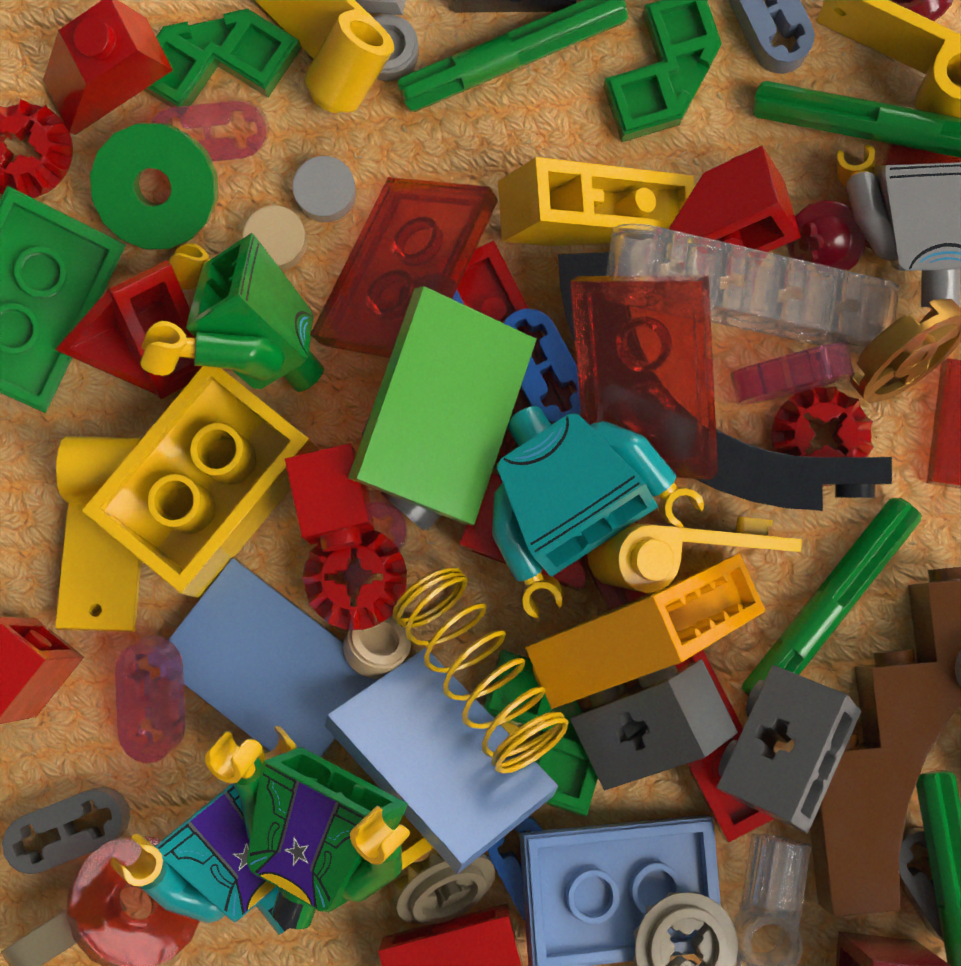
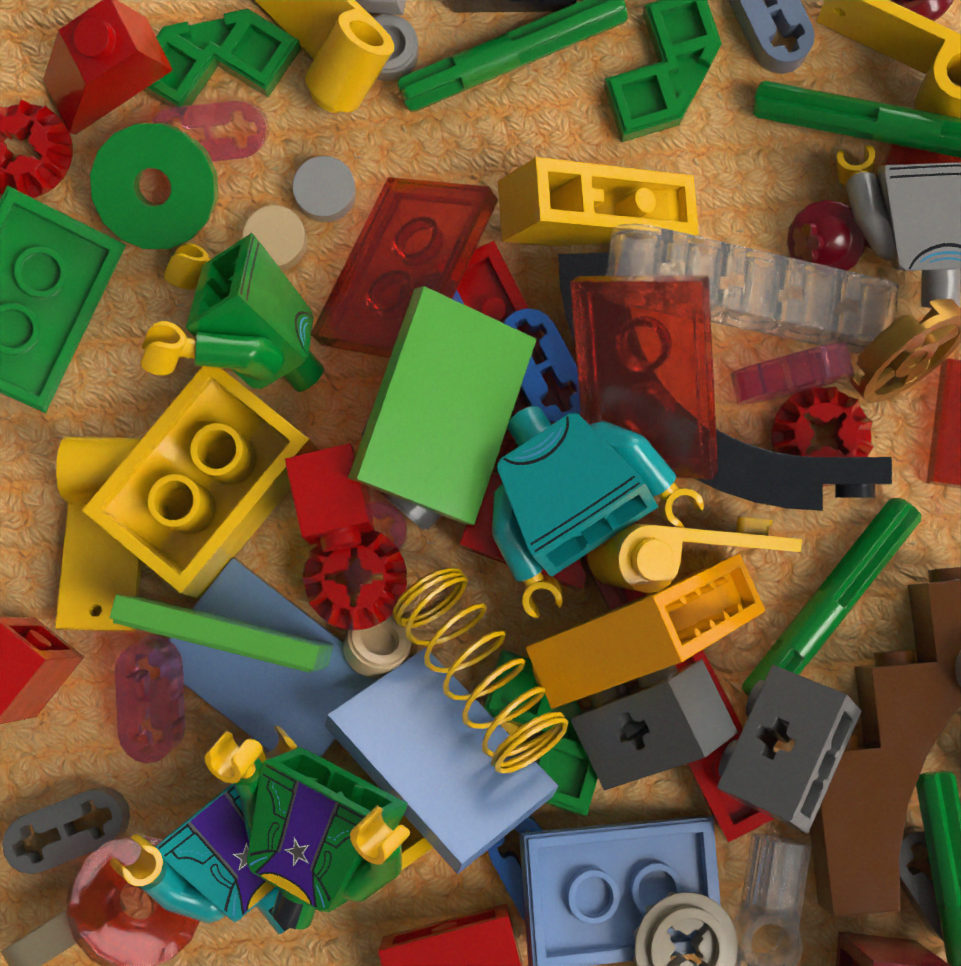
red slope [55,260,202,399] -> none
dark tan gear [392,850,495,924] -> none
red slope [657,145,801,288] -> none
none -> bright green tile [109,595,334,673]

